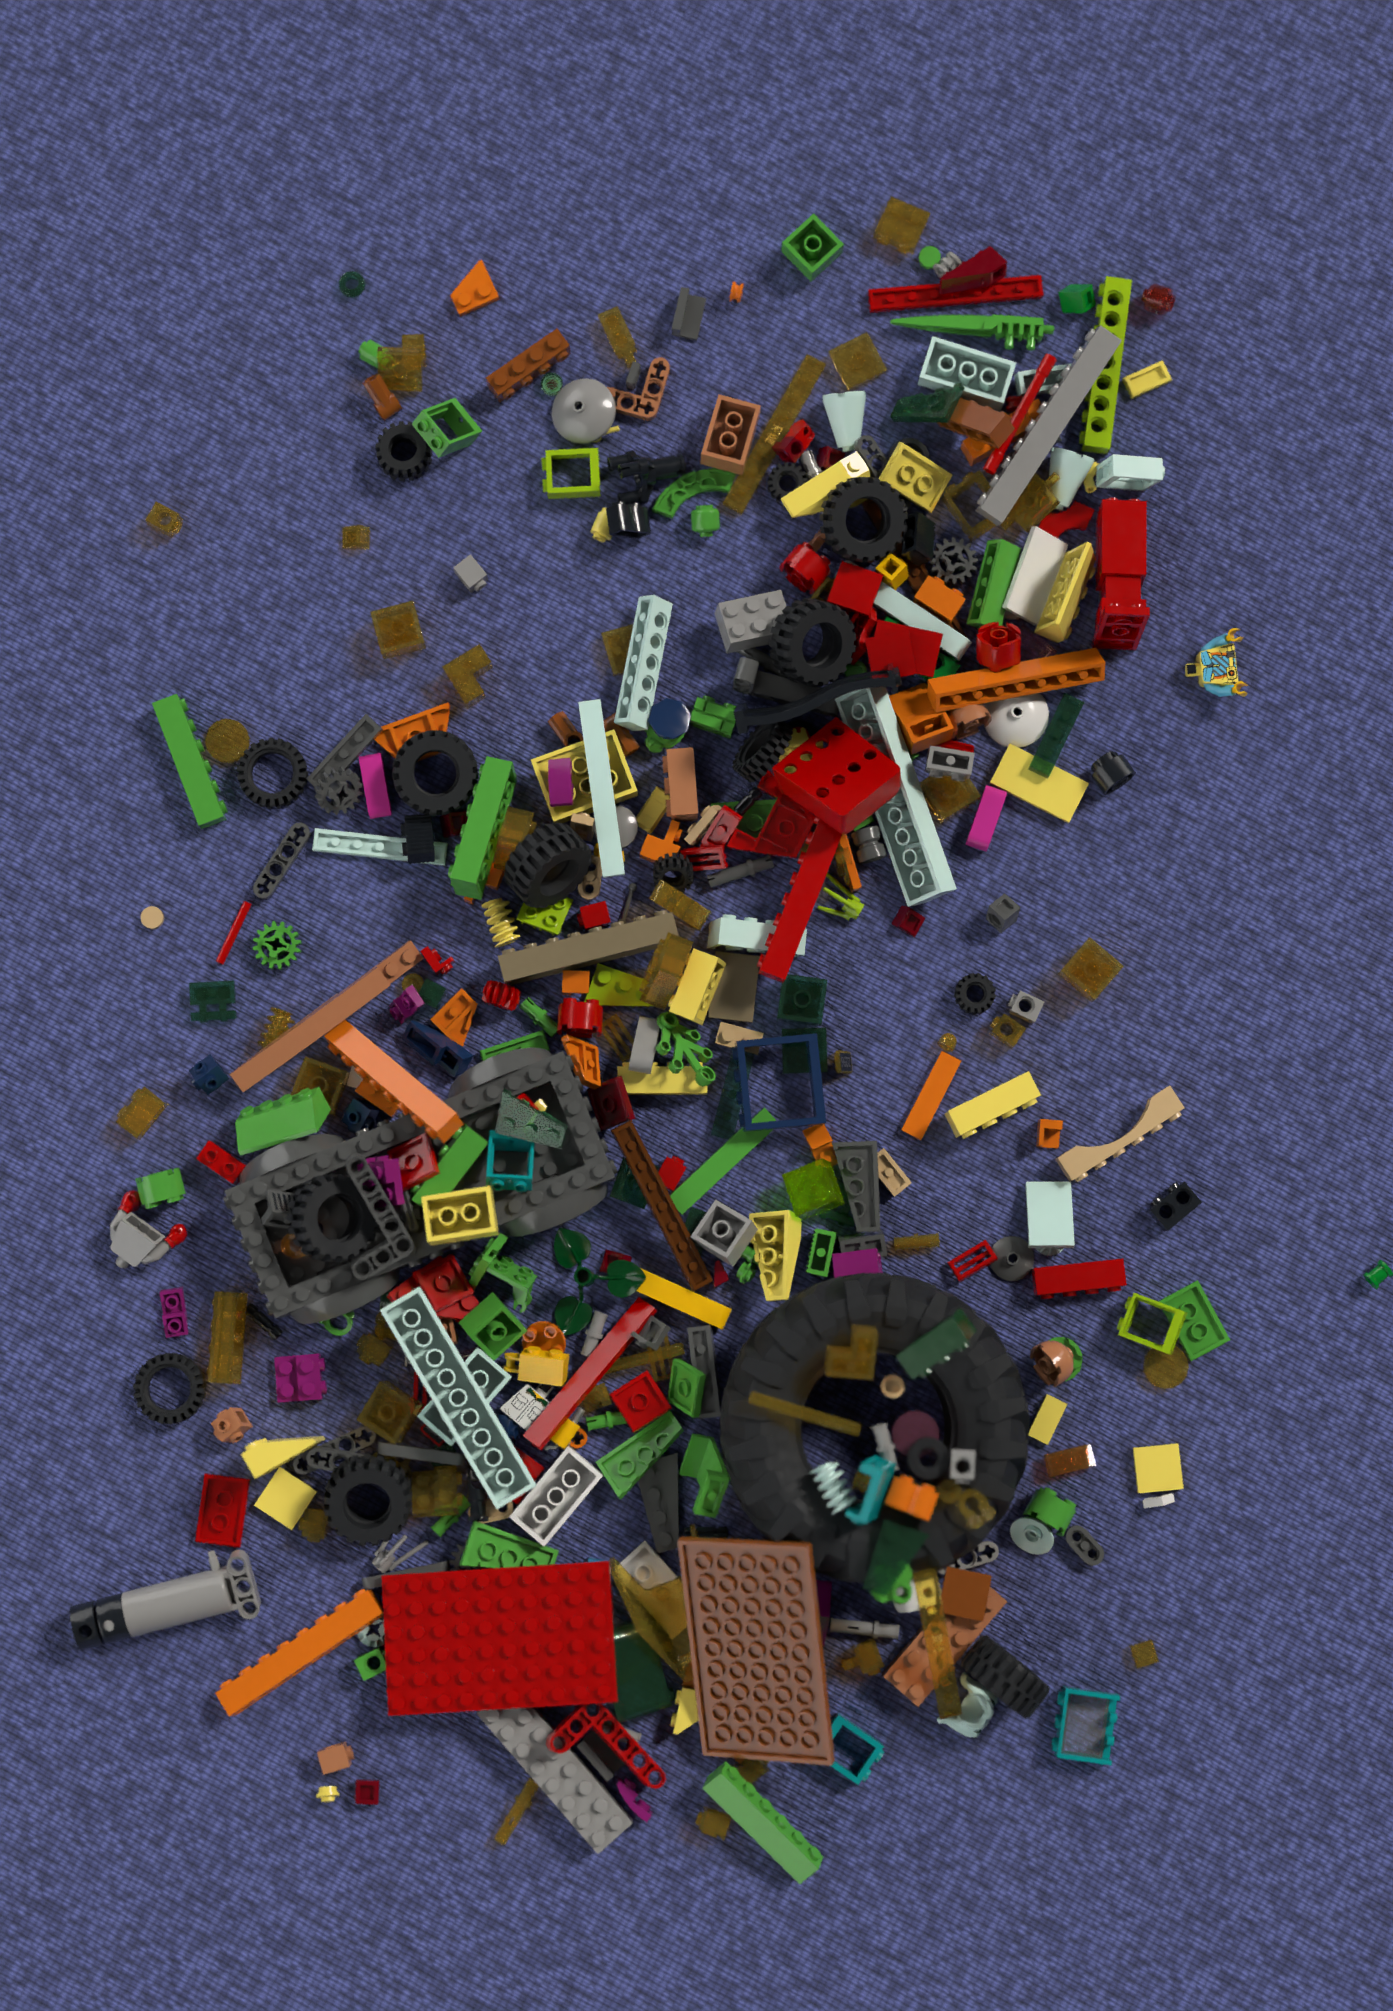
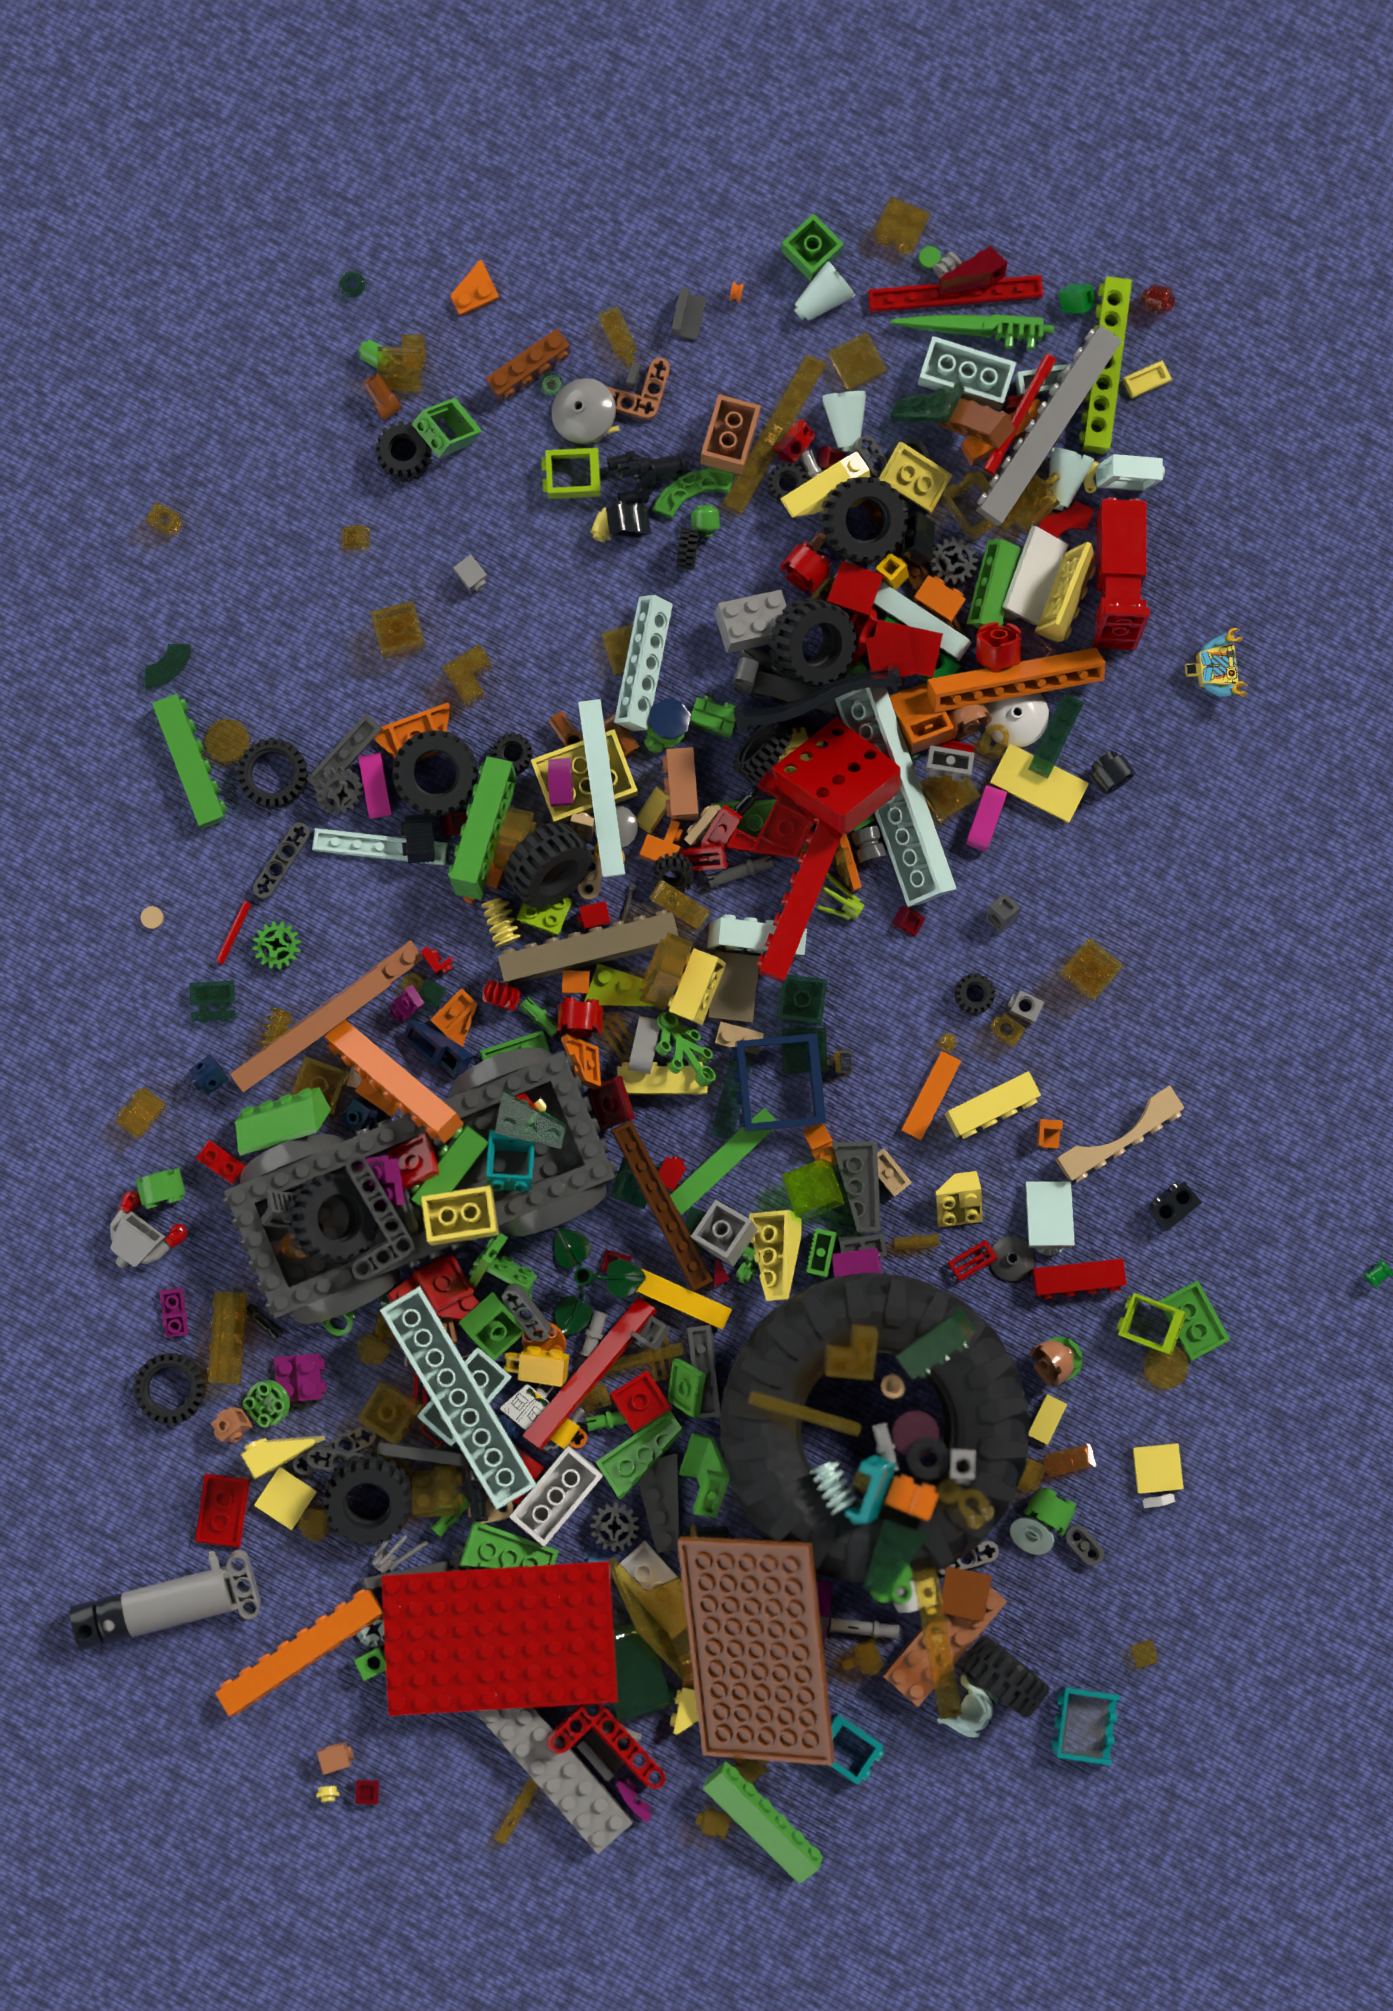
none -> clear green tile [145,644,191,689]
none -> bright green tile [243,1380,290,1427]
none -> black tyre [492,732,533,774]
none -> dark grey beam [502,1284,551,1342]
none -> dark grey gear [590,1501,639,1552]
none -> black tyre [677,528,699,570]
none -> light aqua cone [794,261,856,321]
none -> light yellow slope [936,1171,983,1228]
none -> clear yellow piece [977,724,1010,759]
none -> clear yellow brick [1017,1457,1047,1493]

